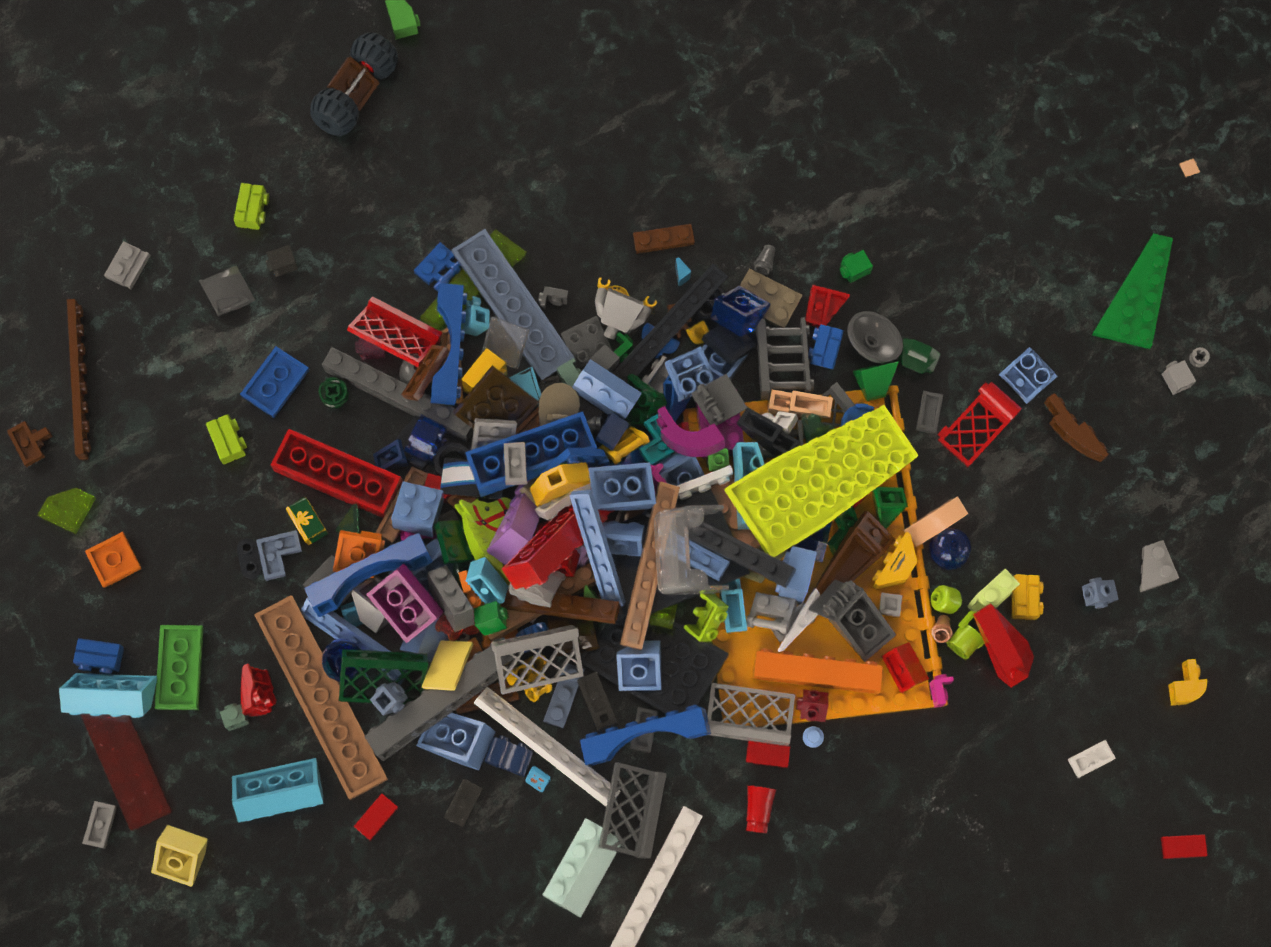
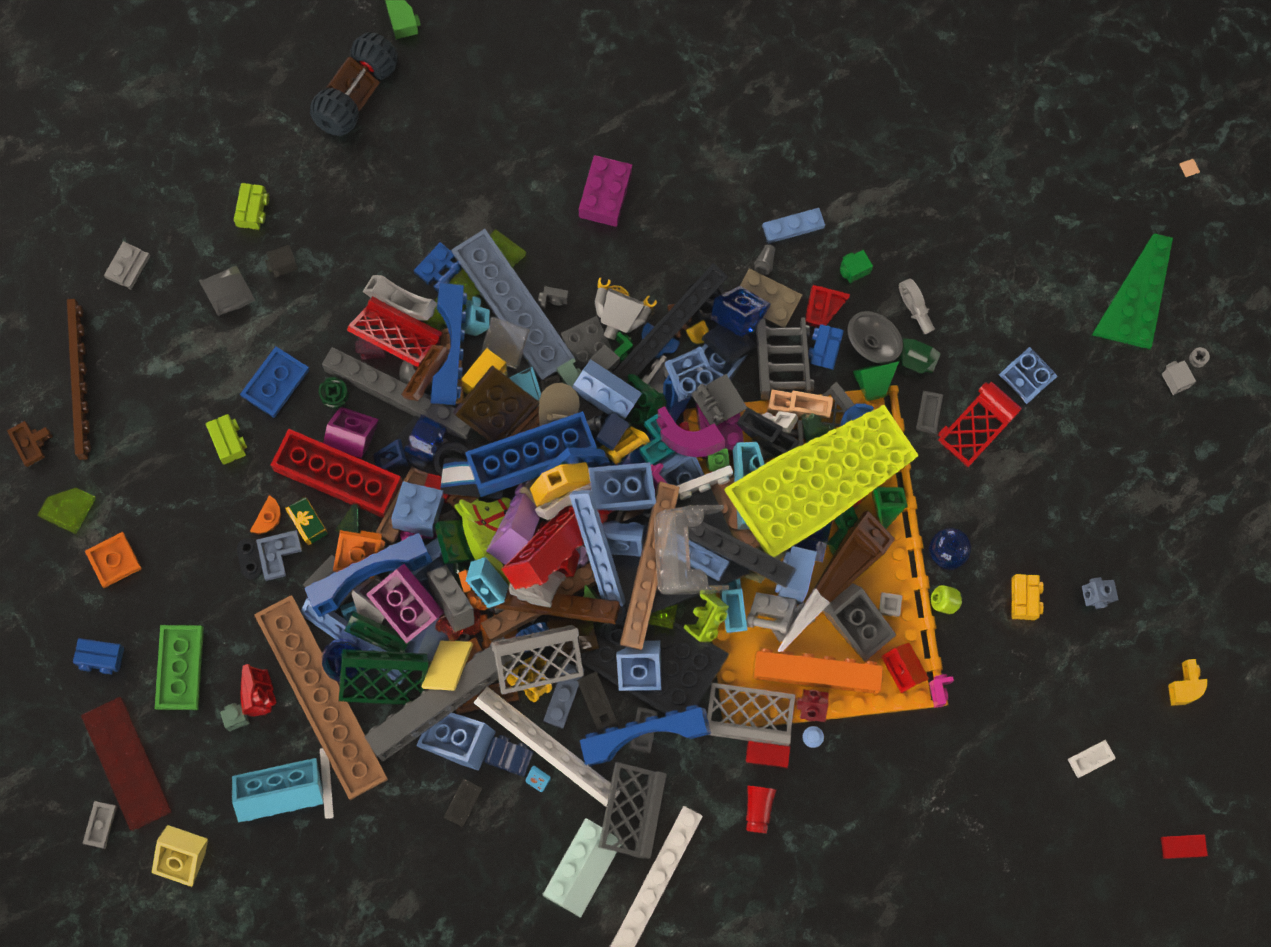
medium azure slope [59,673,157,718] -> none
red tile [354,794,398,841] -> none
sand blue brick [370,682,408,716] -> none
light grey wing [471,418,517,450] -> none
green brick [474,600,509,636] -> none
light grey plate [504,442,527,486] -> none
reddish brown plate [633,224,695,254] -> none
dark azure slope [675,257,691,287] -> none
dark grey hinge [809,579,864,623] -> none
yellow slope [872,531,918,589] -> none
light nougat slope [903,496,968,548] -> none
nougat cone [931,615,952,643] -> none
lime piece [947,610,984,660] -> none
yellowish green panel [967,568,1020,612] -> none
red wedge [973,603,1034,688] -> none
reddish brown slope [1044,393,1109,462] -> none
light grey wing [1140,540,1179,592] -> none
none -> orange plate [250,495,281,535]
none -> white sticker [320,748,334,819]
none -> magenta slope [323,407,379,458]
none -> dark green plate [344,611,410,652]
none -> light grey arch [363,275,437,321]
none -> magenta brick [579,155,632,227]
none -> medium blue plate [762,208,825,244]
none -> light grey pin [899,278,935,335]

